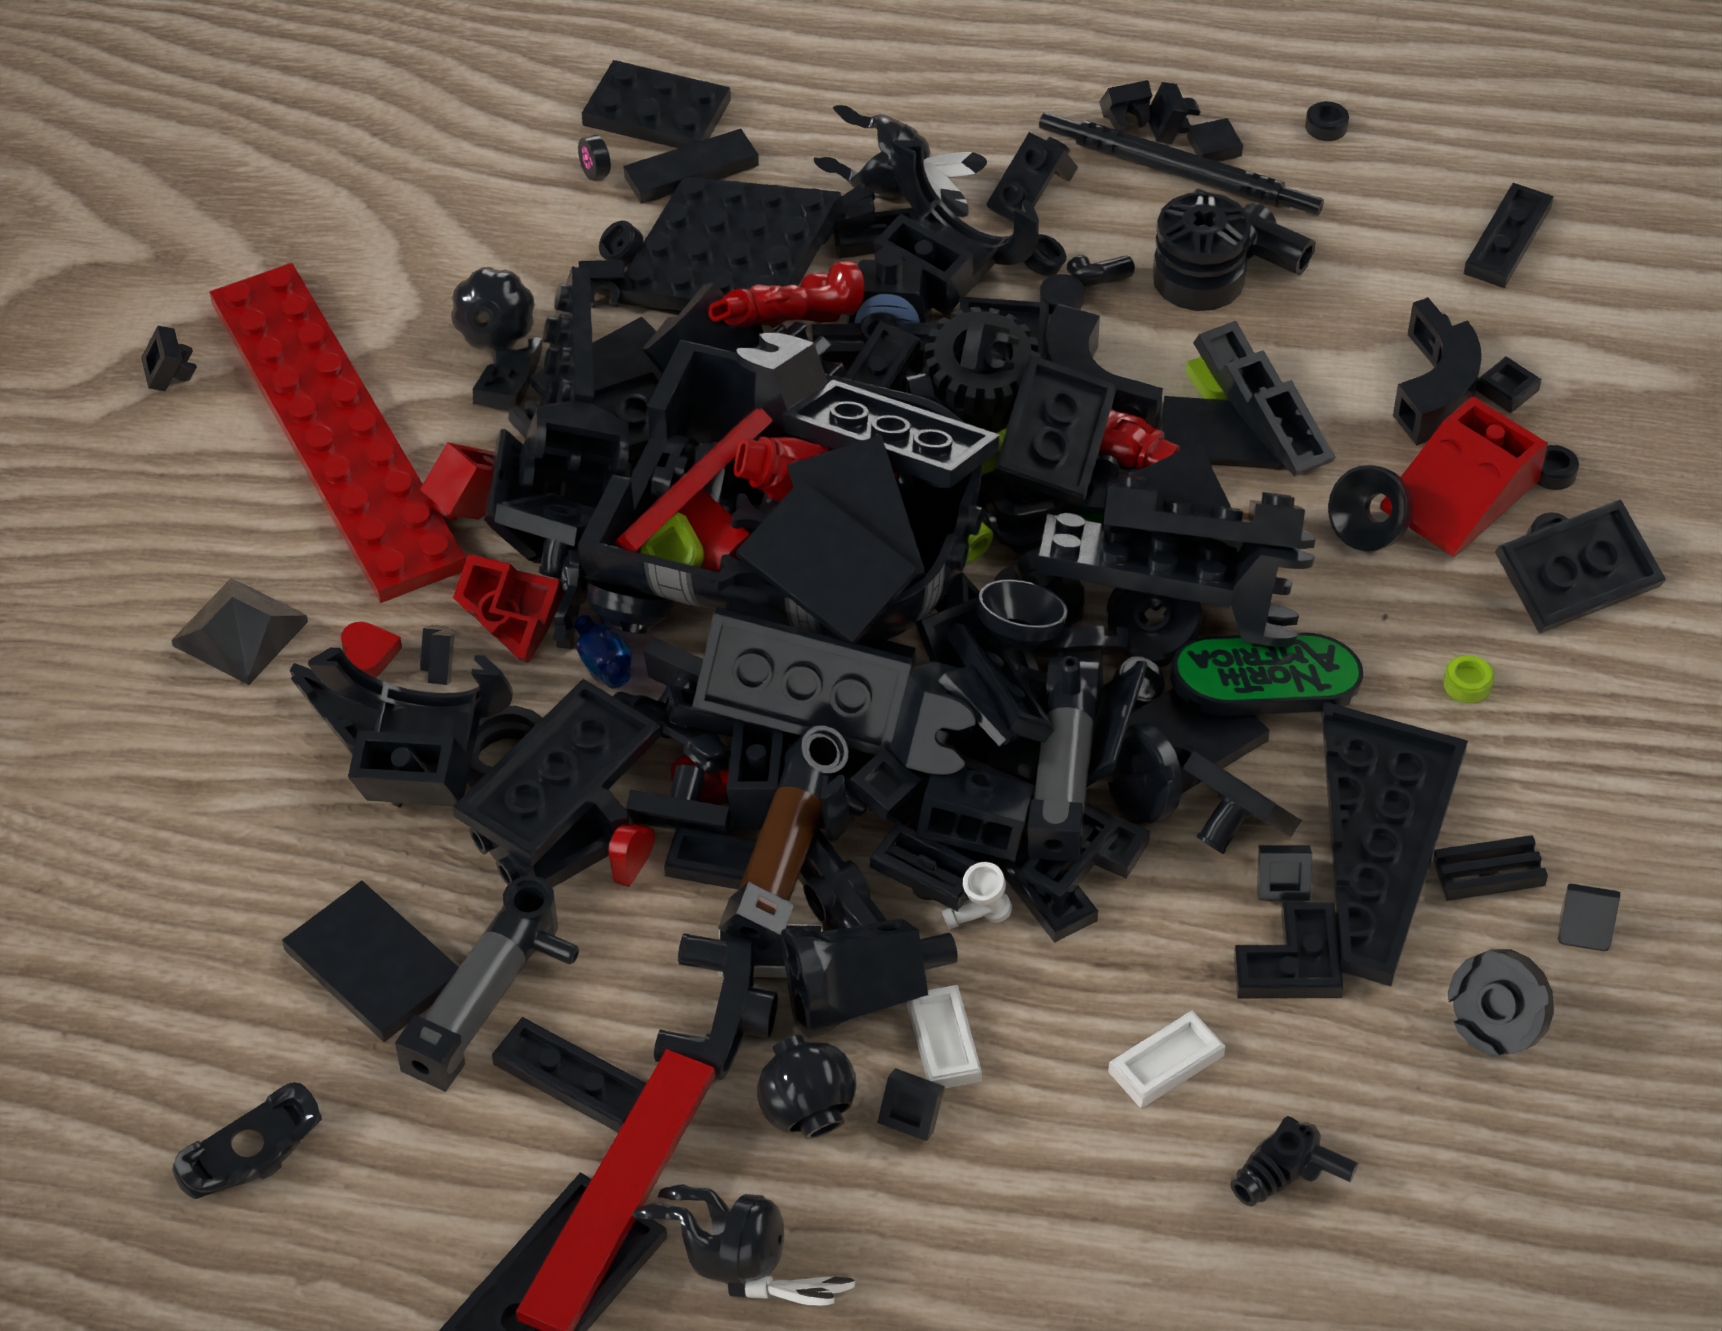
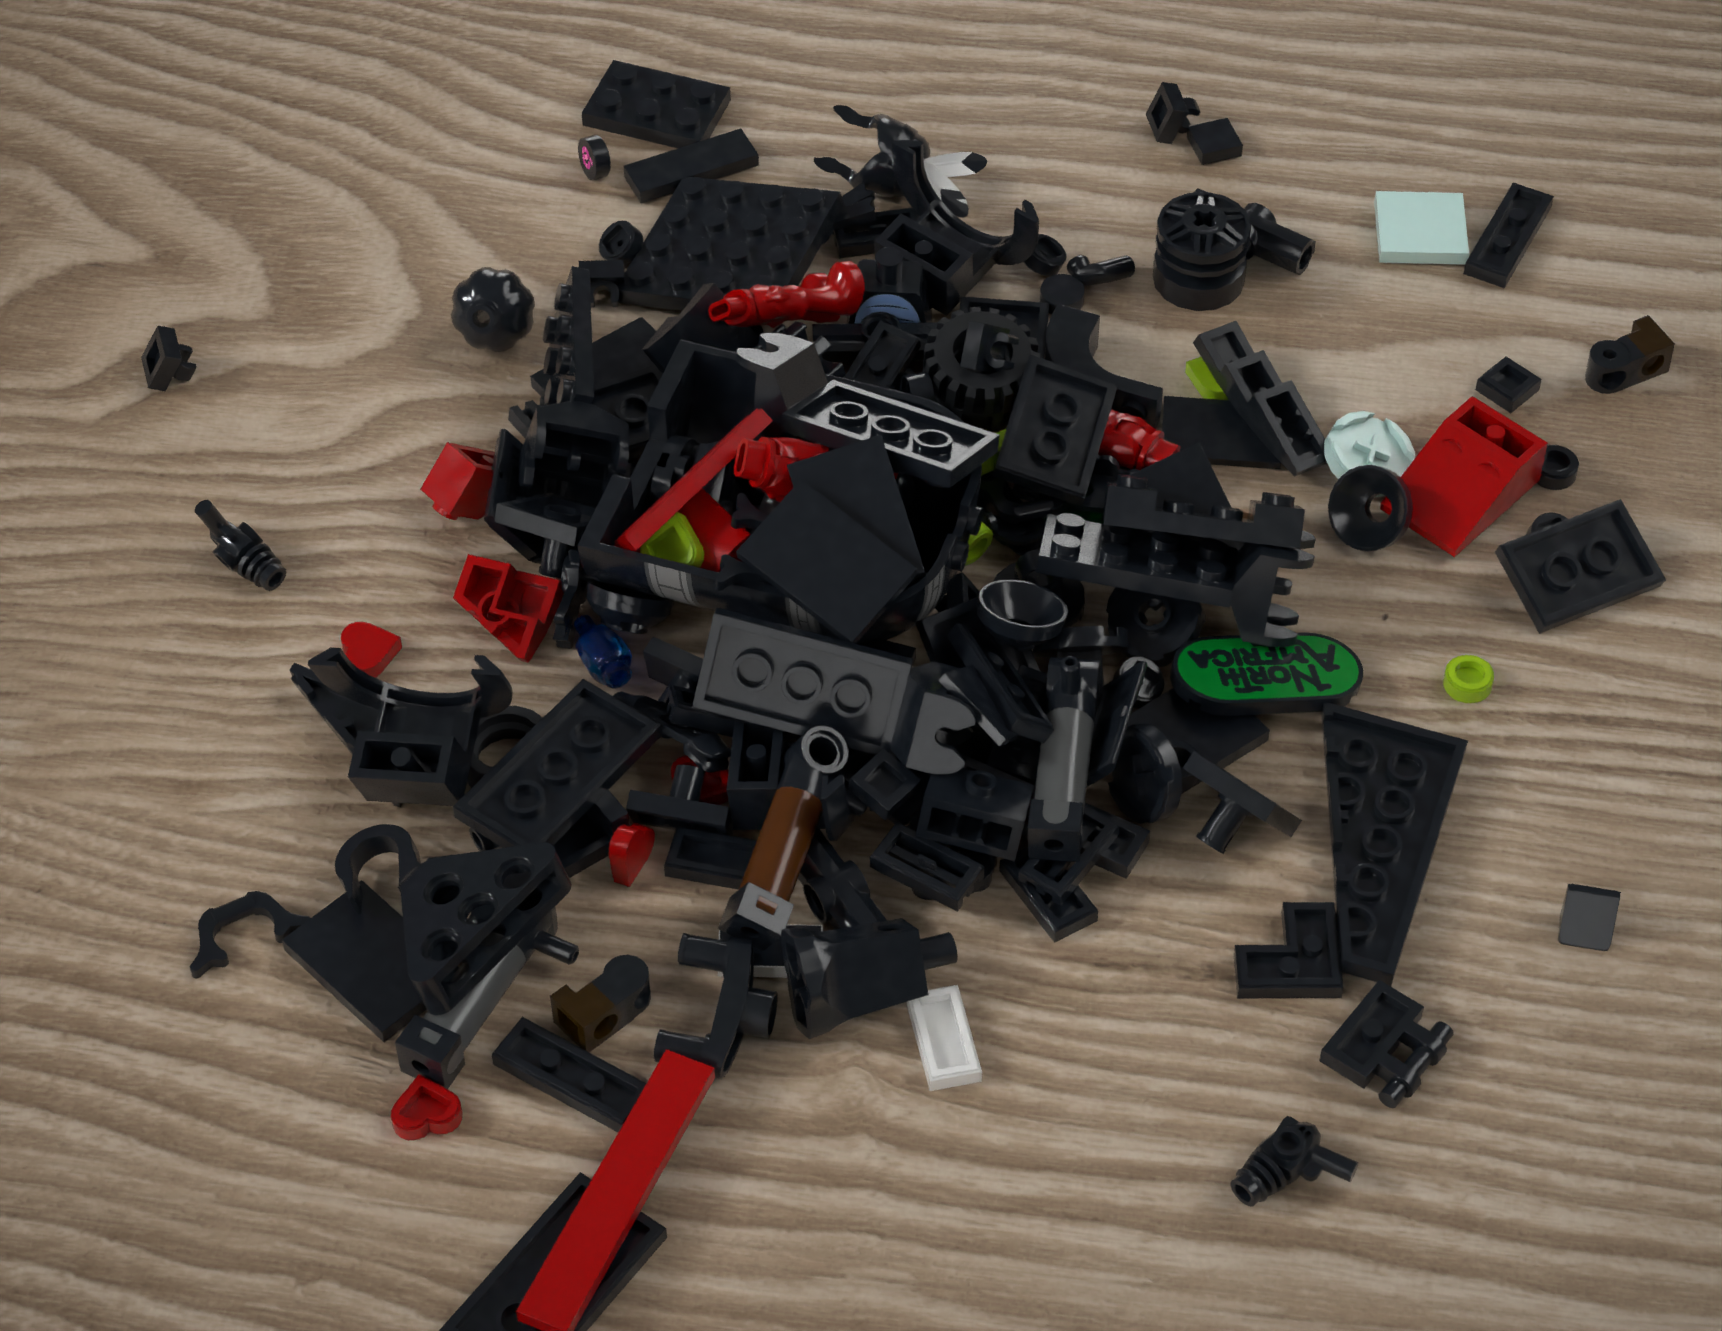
black slope [171,578,308,685] -> none
black piece [172,1082,322,1199] -> none
red plate [209,263,466,603] -> none
black slope [420,625,455,685] -> none
black slope [472,337,542,411] -> none
black hair [633,1184,855,1306] -> none
black plant [757,1035,857,1139] -> none
black tile [877,1068,945,1141] -> none
white piece [942,862,1012,930] -> none
black bracket [986,132,1078,222] -> none
black axle [1039,112,1324,215] -> none
black tile [1099,80,1153,131] -> none
white tile [1108,1010,1226,1109] -> none
black tile [1257,845,1312,901] -> none
black tile [1305,101,1349,141] -> none
black arch [1393,297,1482,446] -> none
black tile [1433,835,1548,901] -> none
black tile [1448,949,1554,1056] -> none
none -> black helmet [190,891,310,979]
none -> black piece [195,500,287,591]
none -> black piece [335,824,572,1015]
none -> red tile [391,1074,463,1141]
none -> leg [550,955,651,1053]
none -> black plate [1319,980,1454,1108]
none -> light aqua tile [1324,411,1415,497]
none -> light aqua tile [1374,191,1469,265]
none -> leg [1585,315,1675,394]

